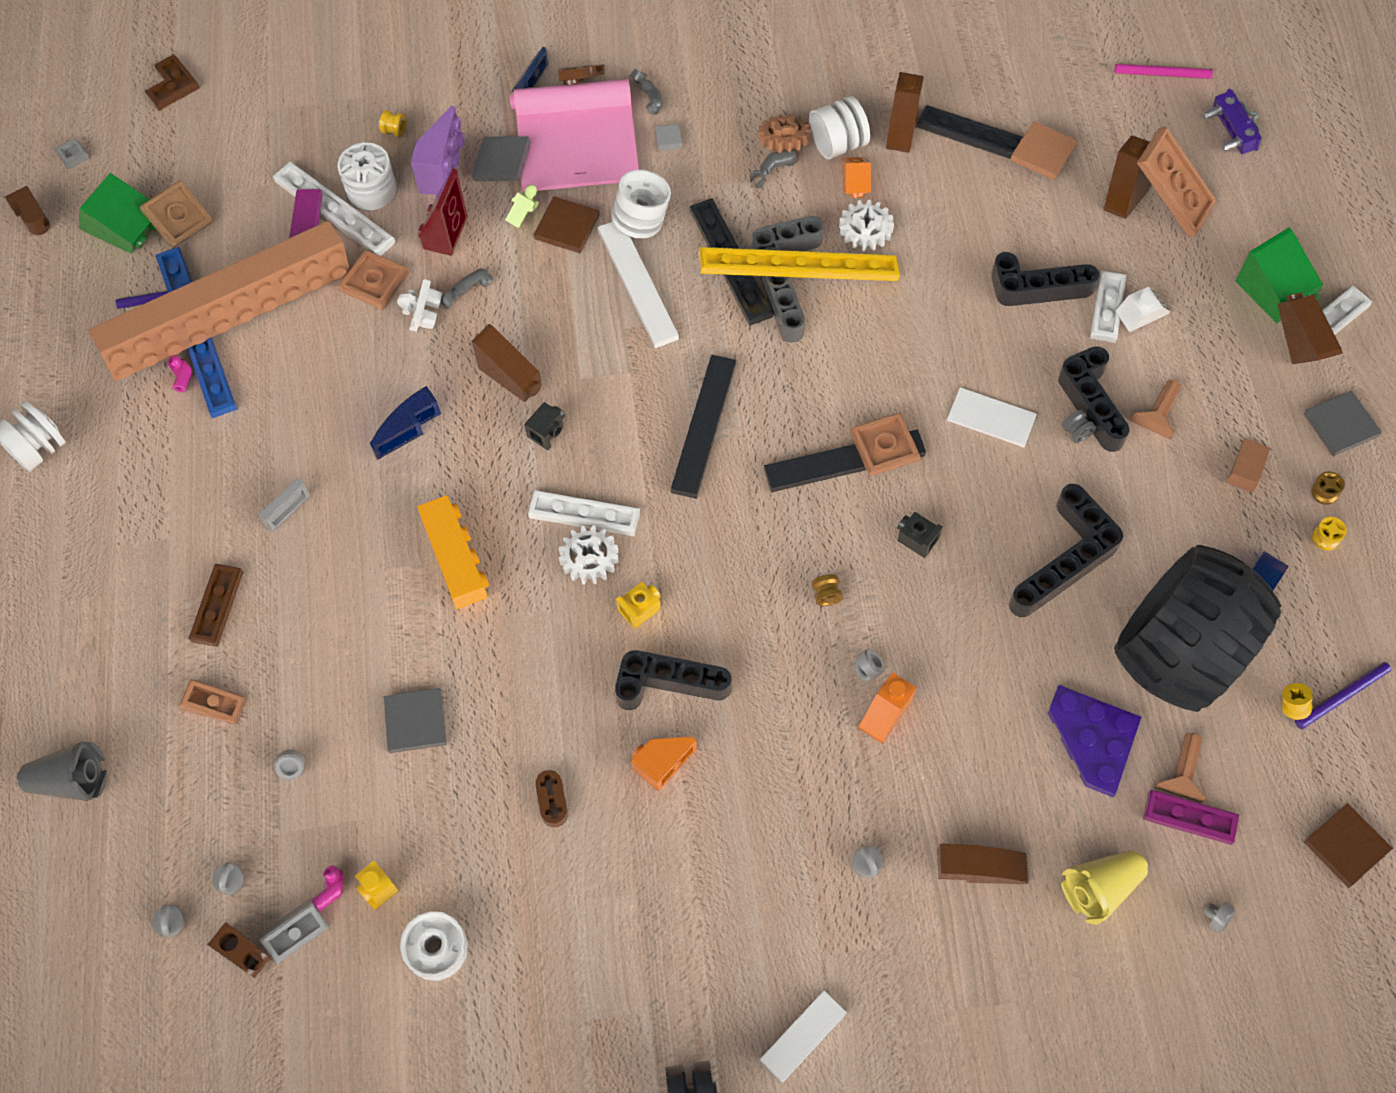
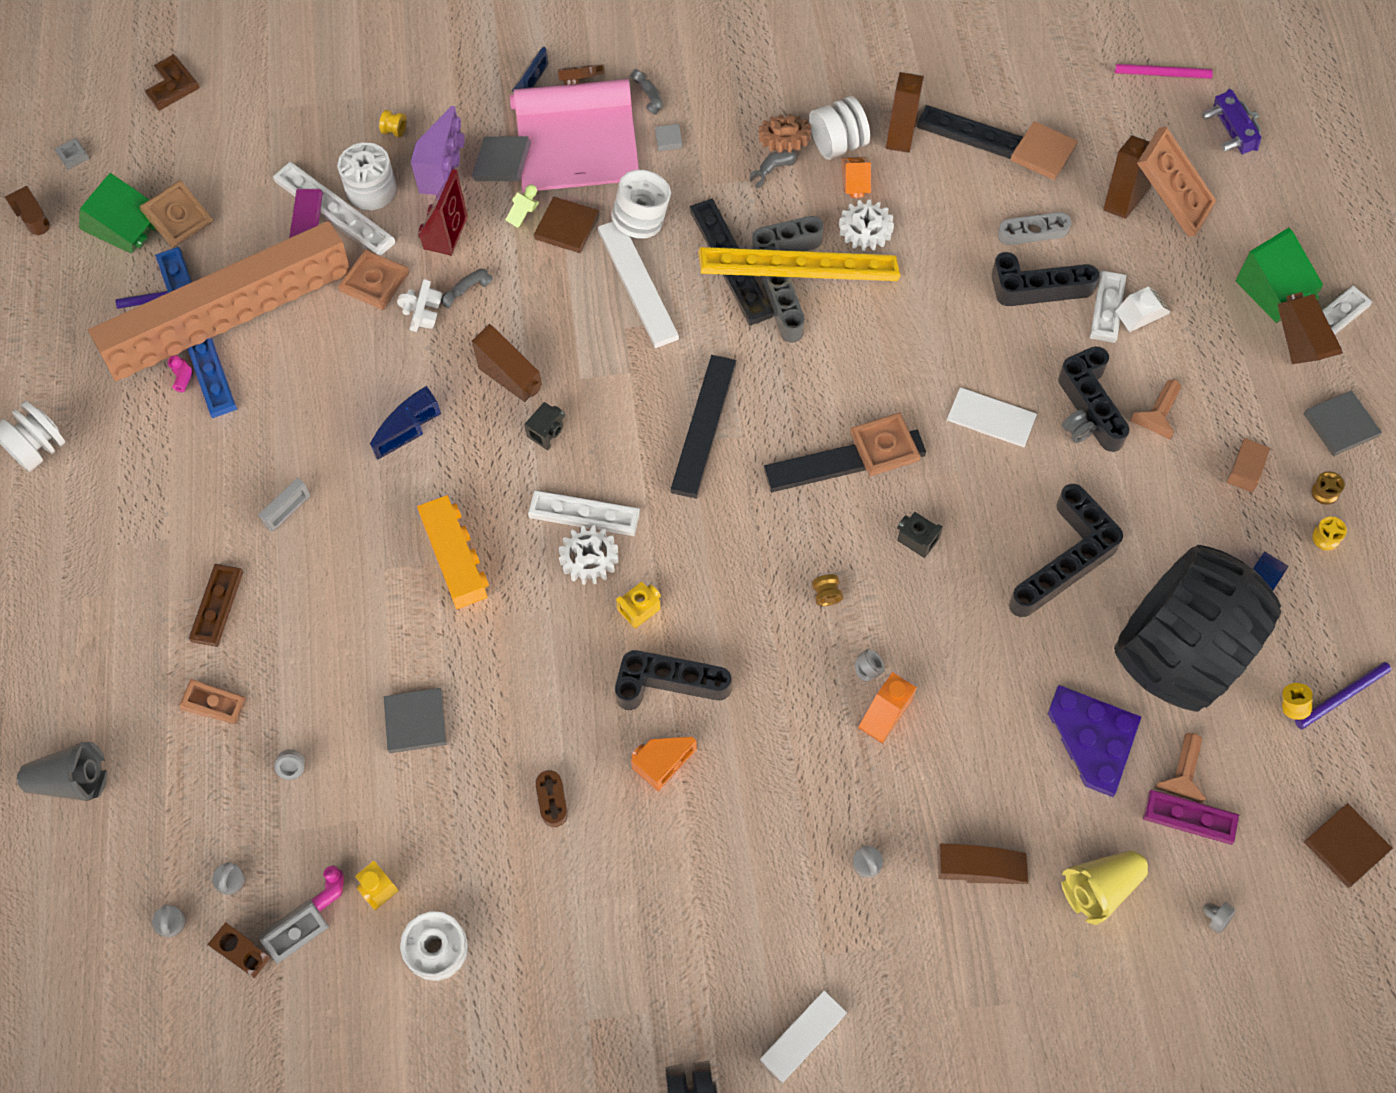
none -> light grey beam [998,212,1071,245]

